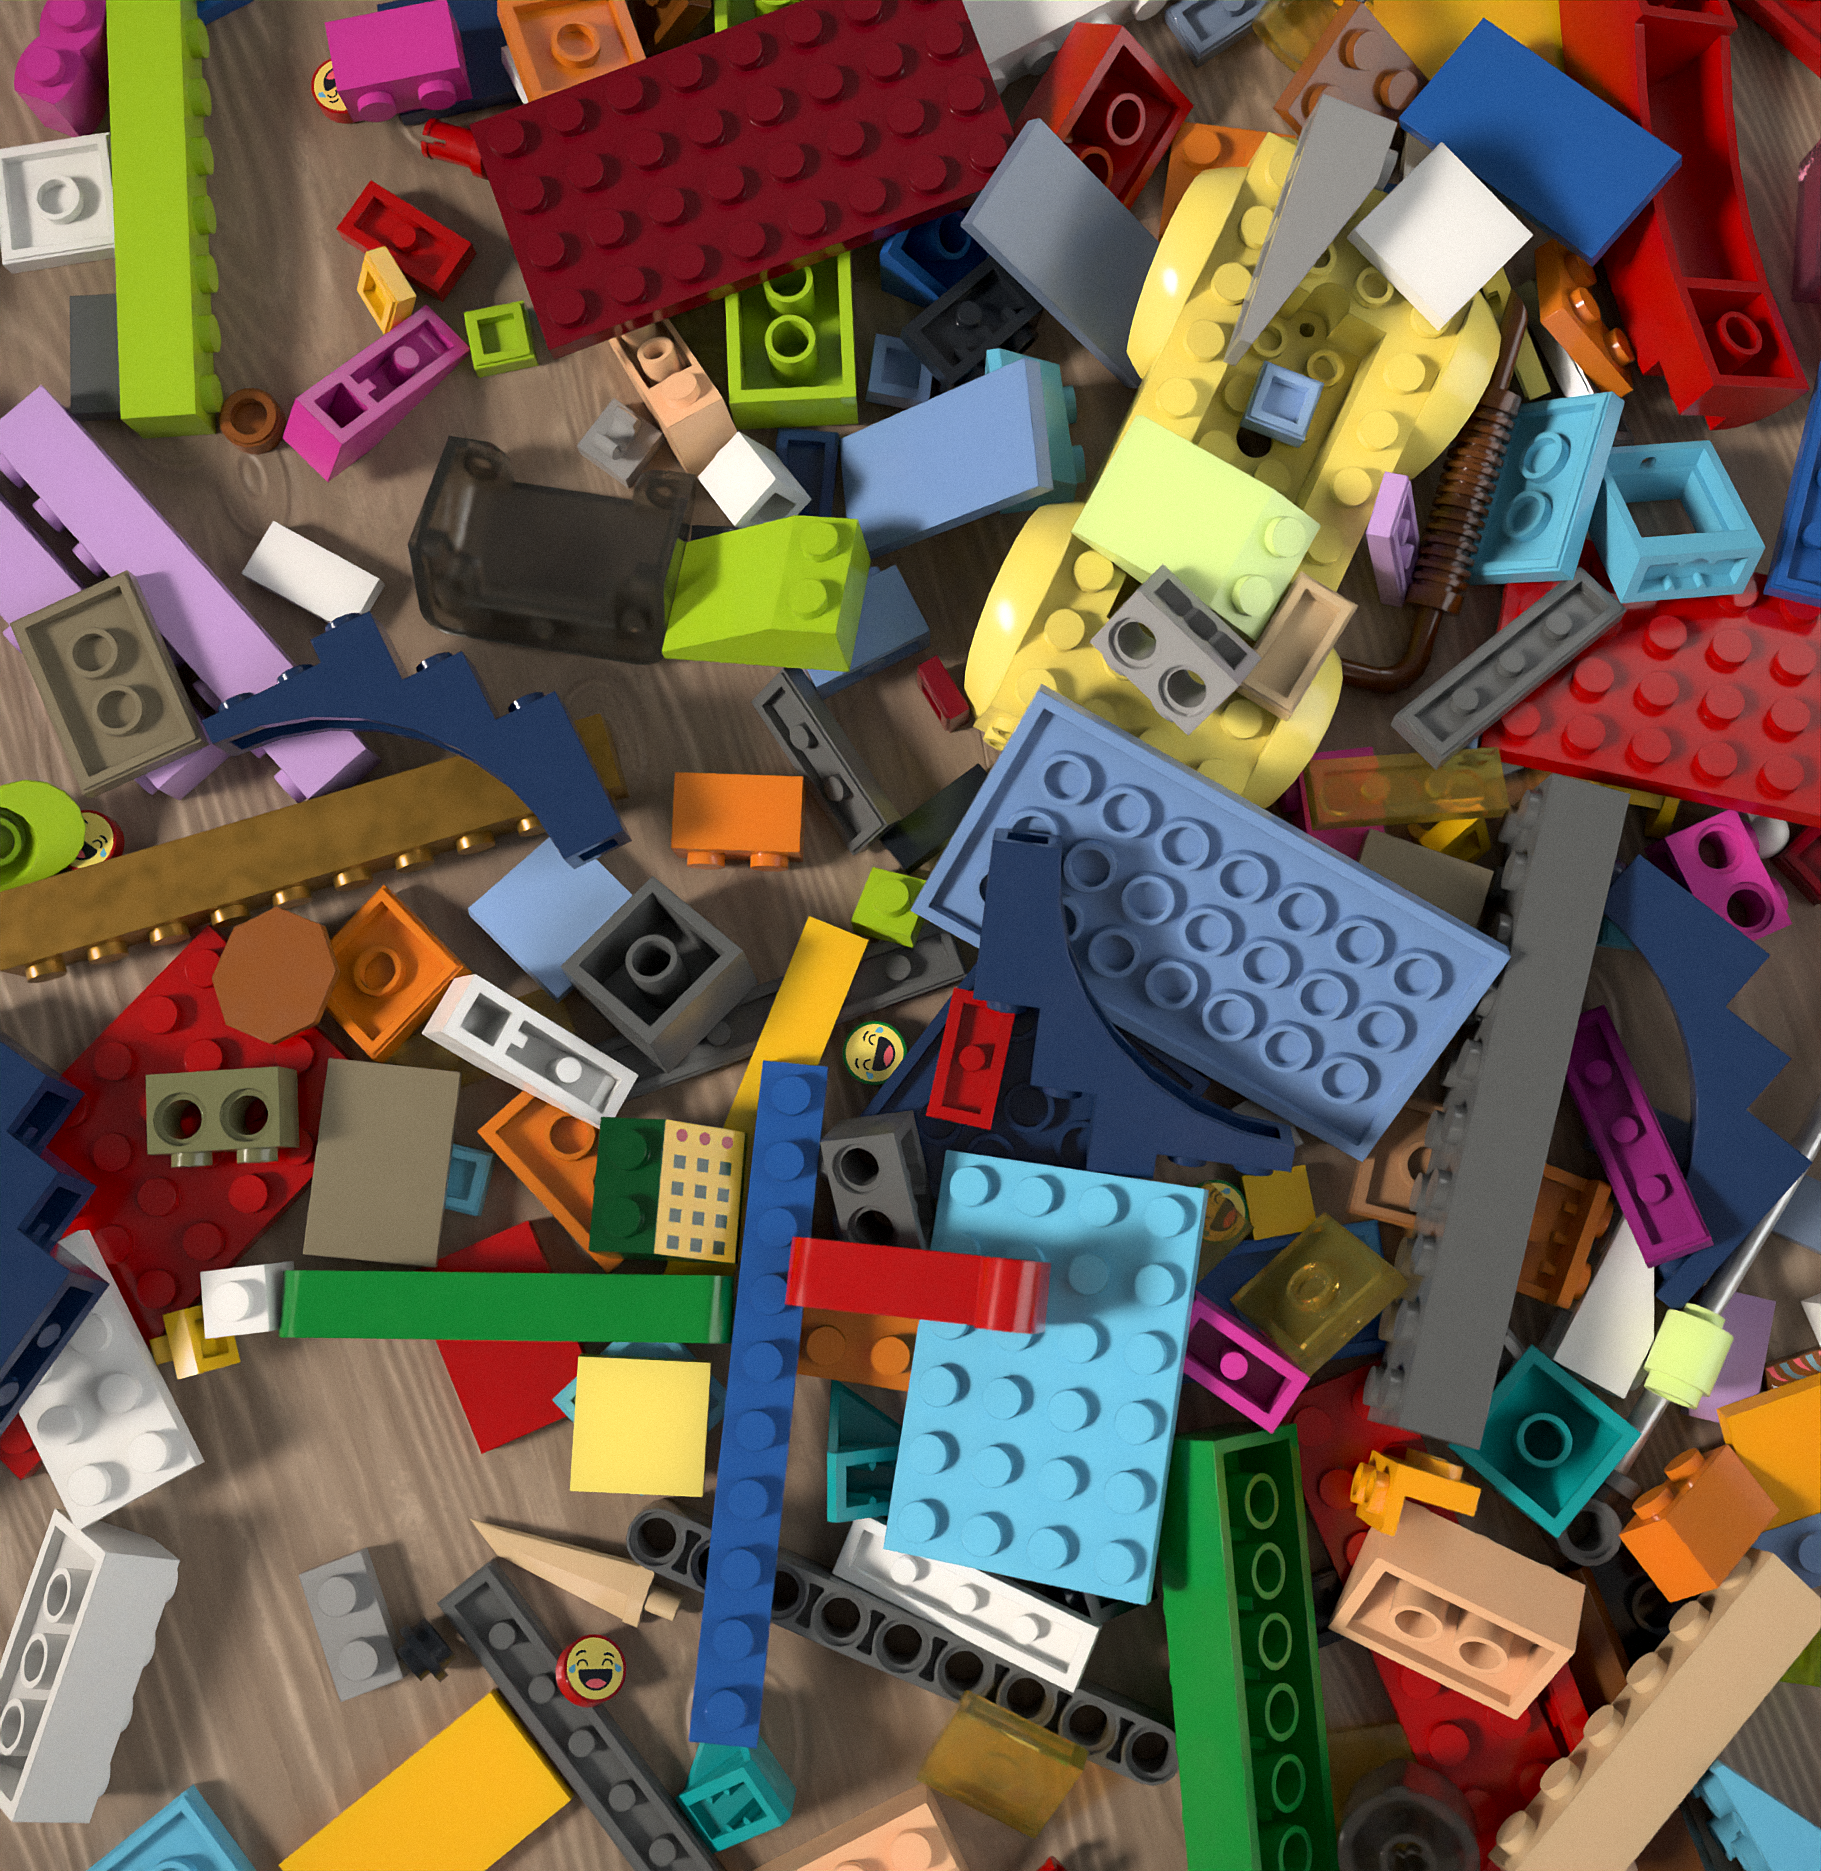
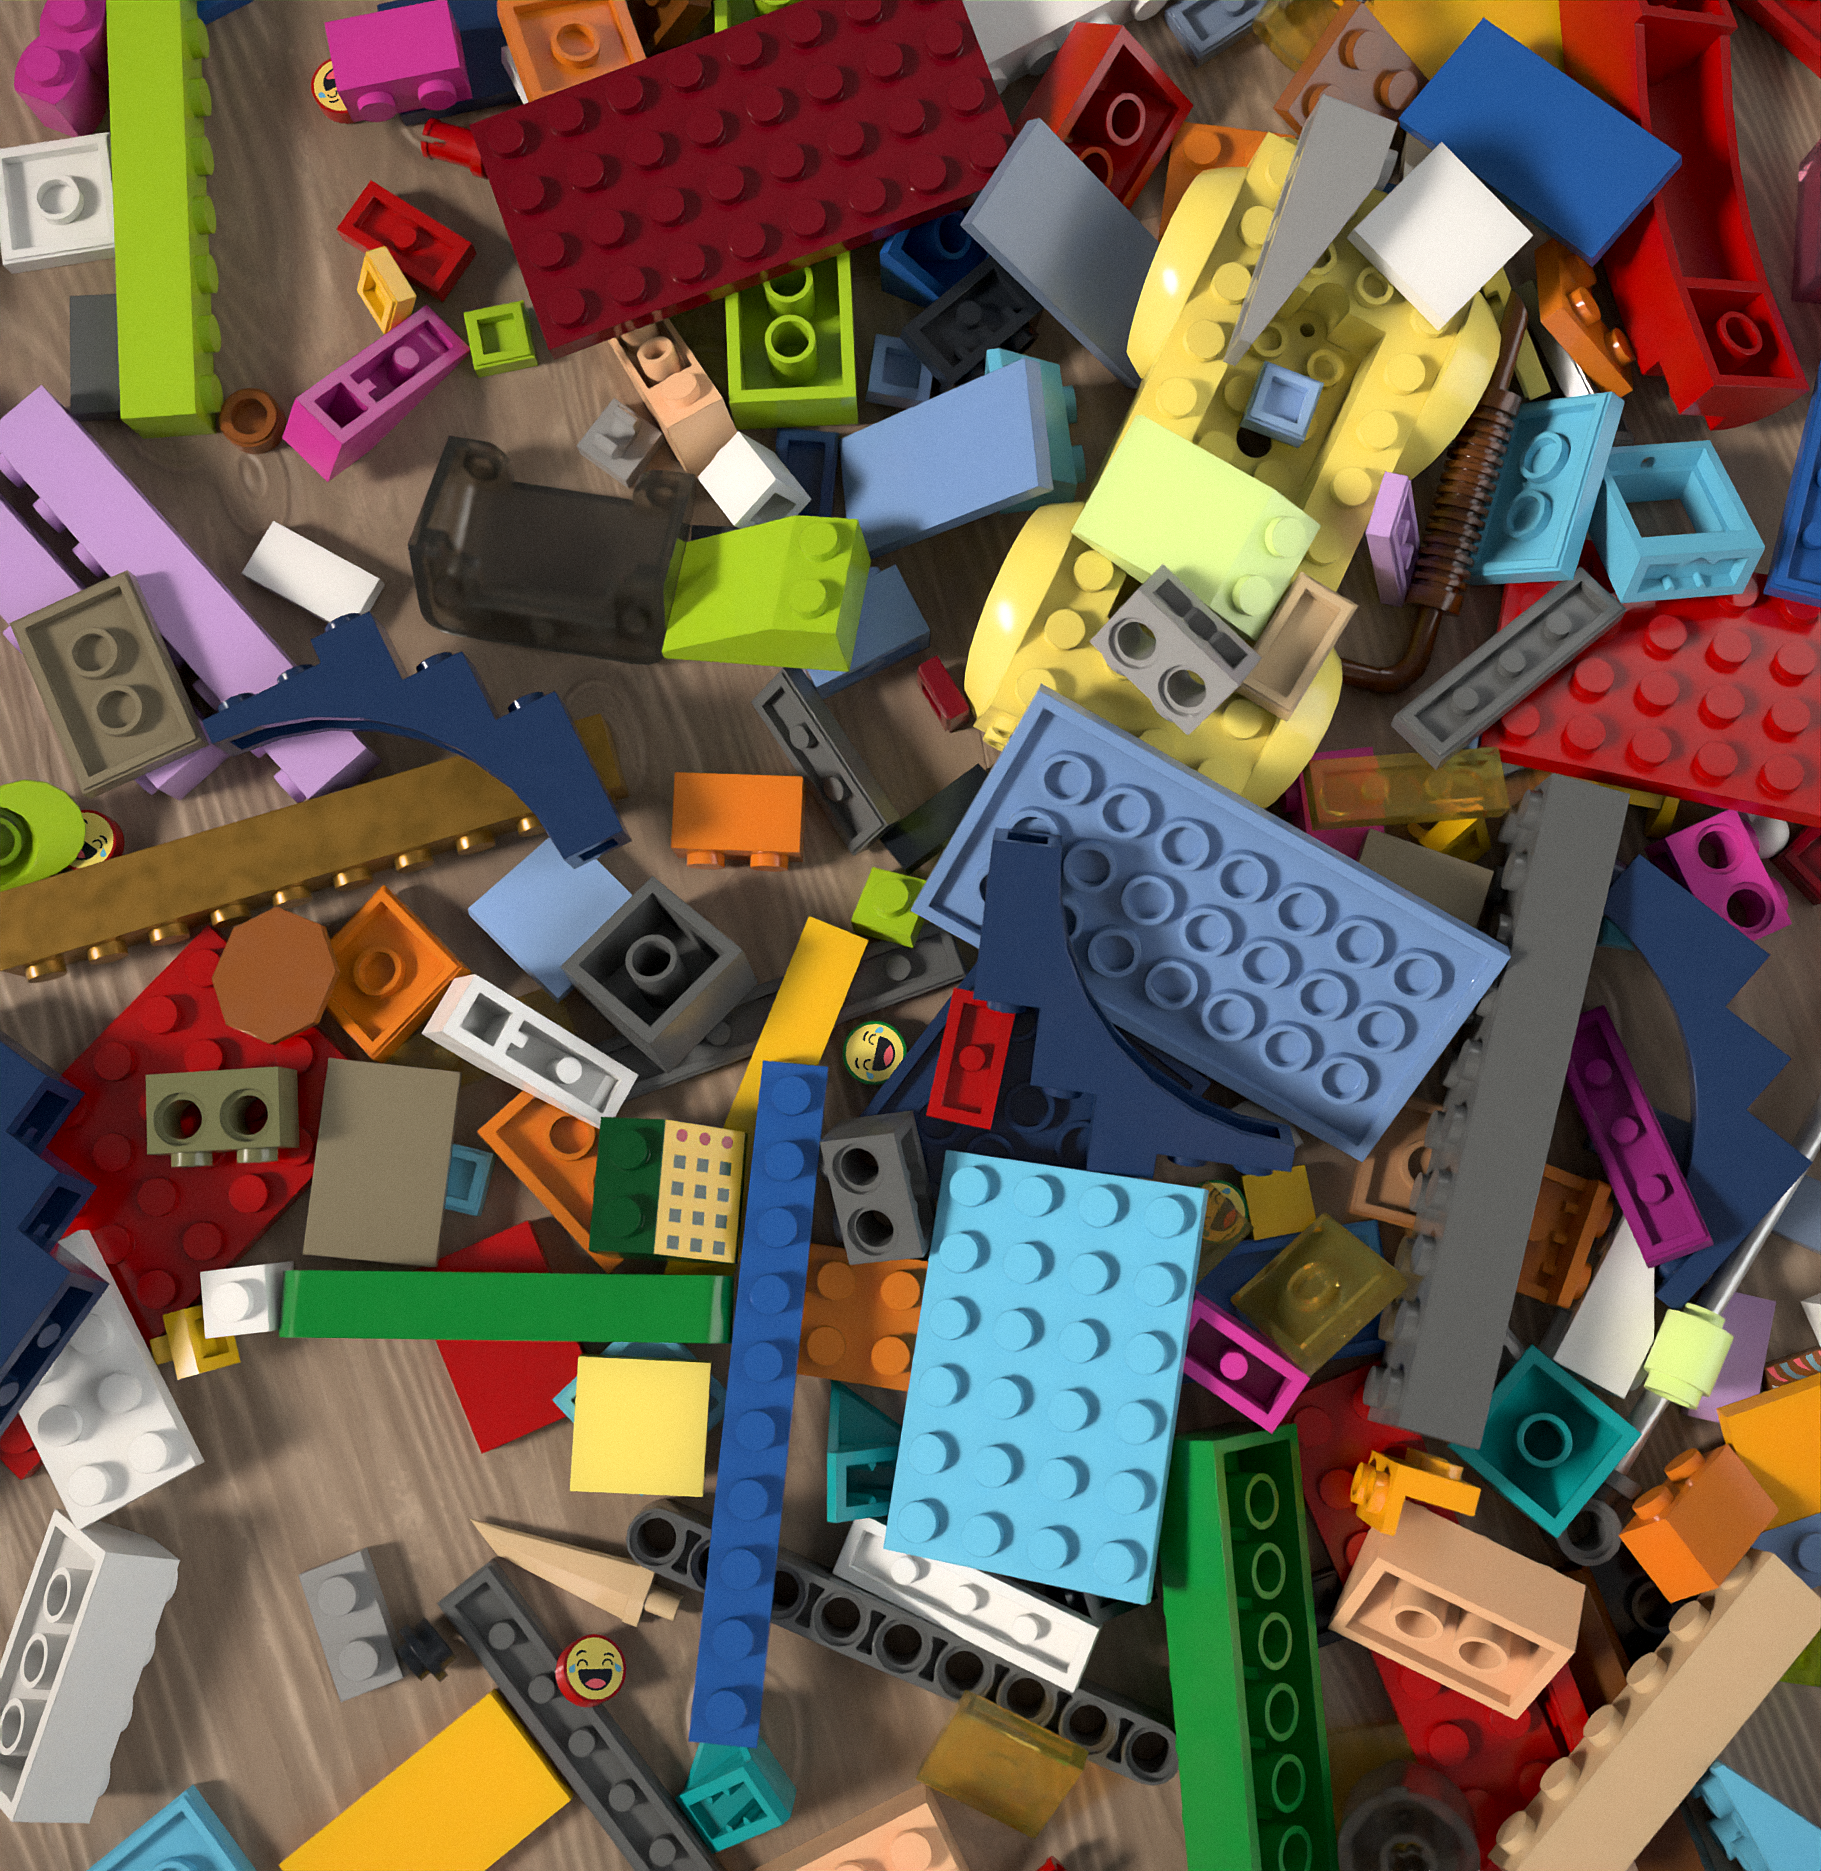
red beam [785,1236,1051,1334] -> none

